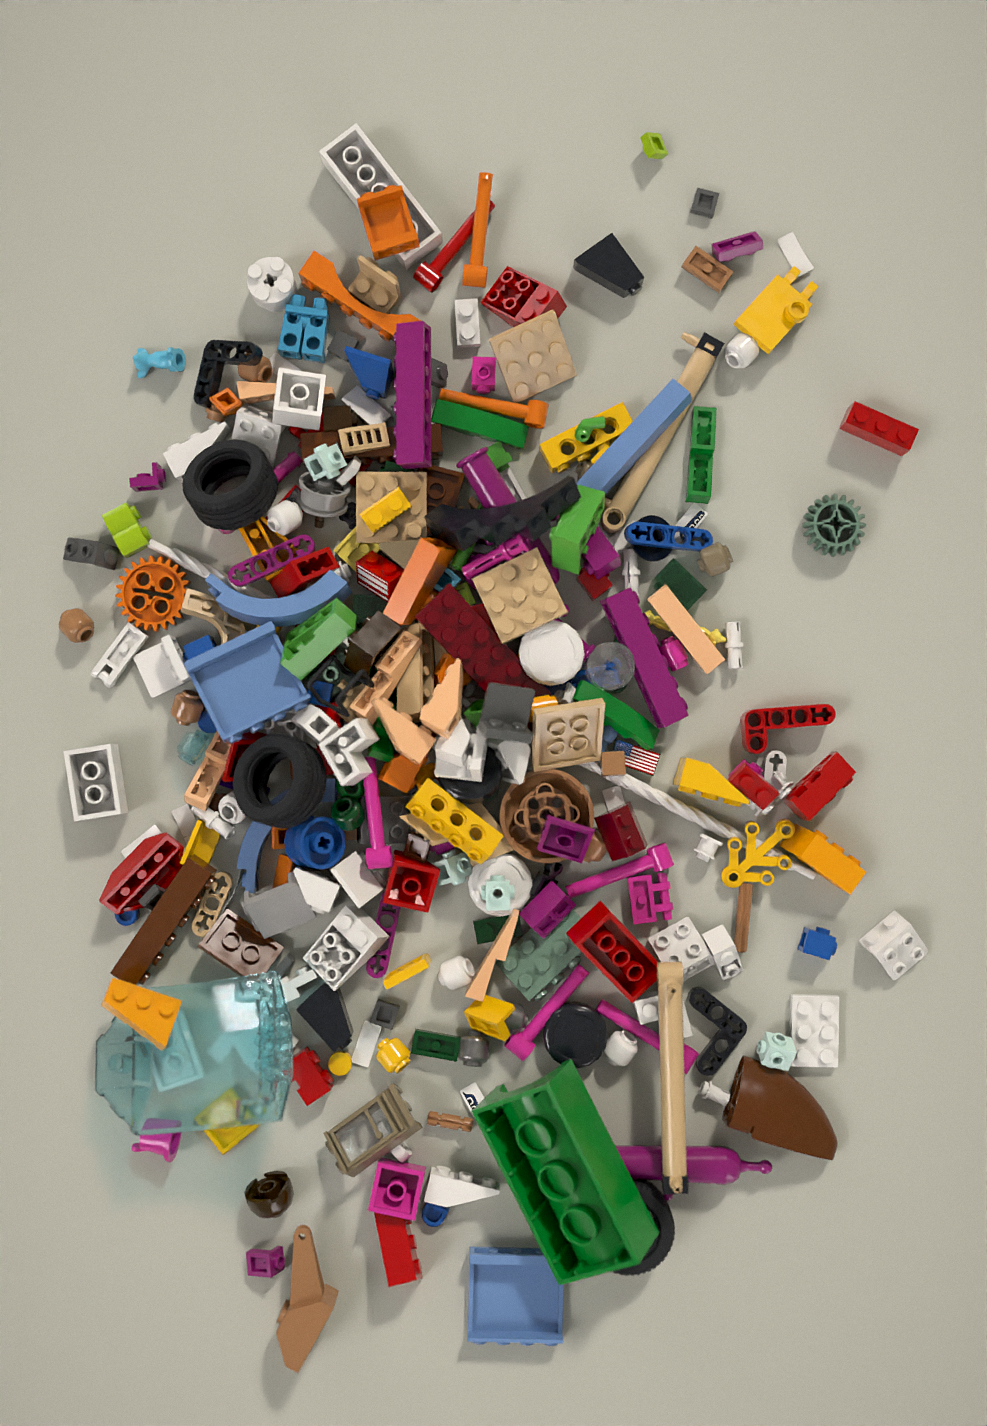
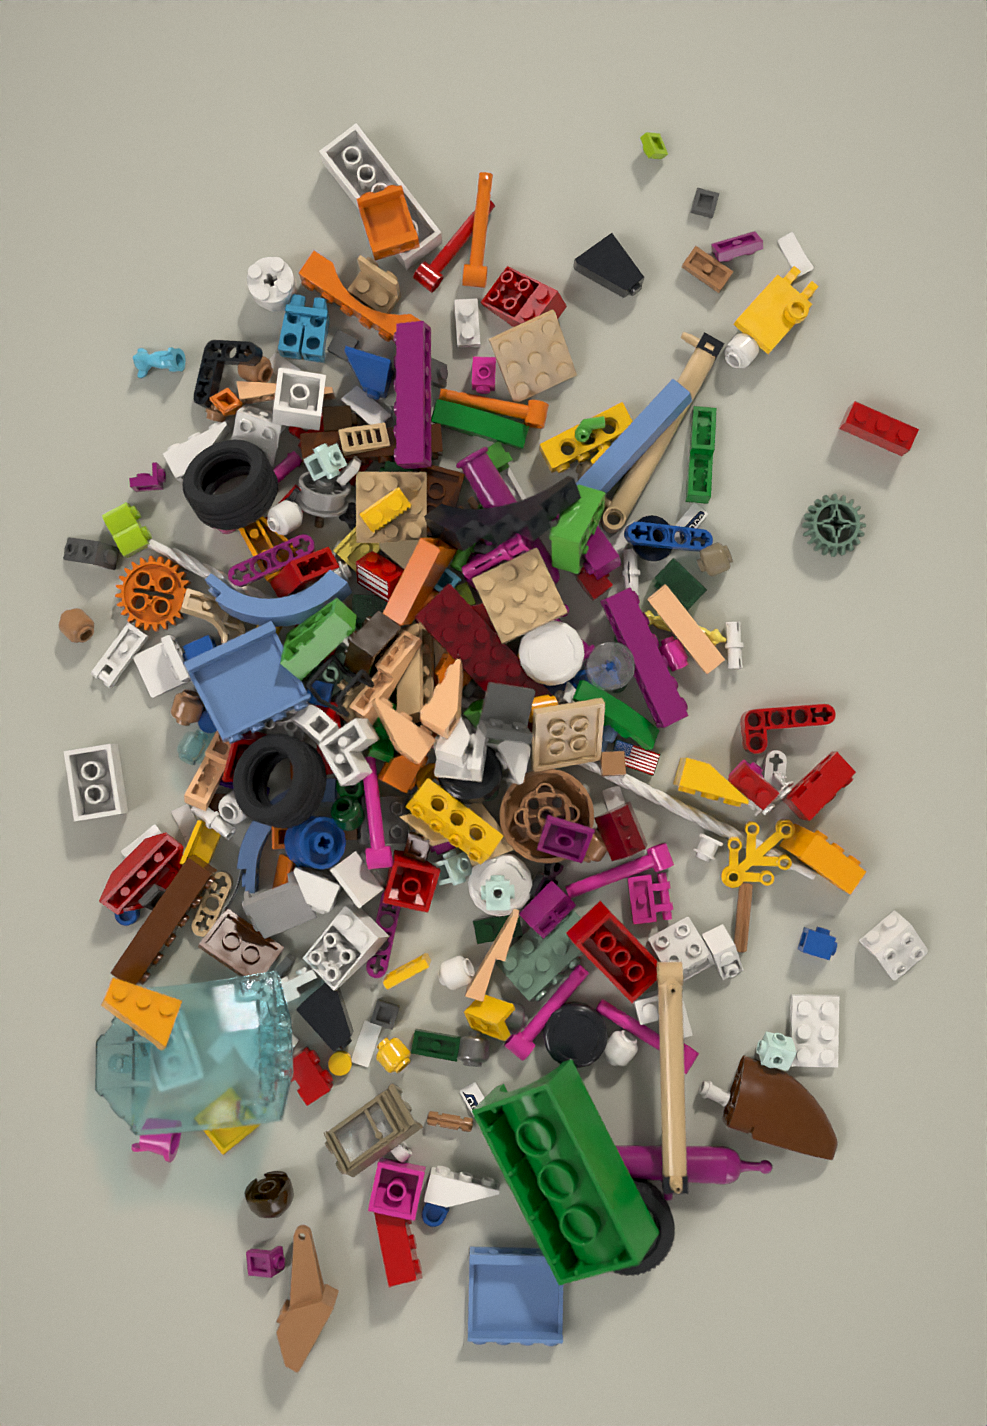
black beam [688,987,747,1076] -> none

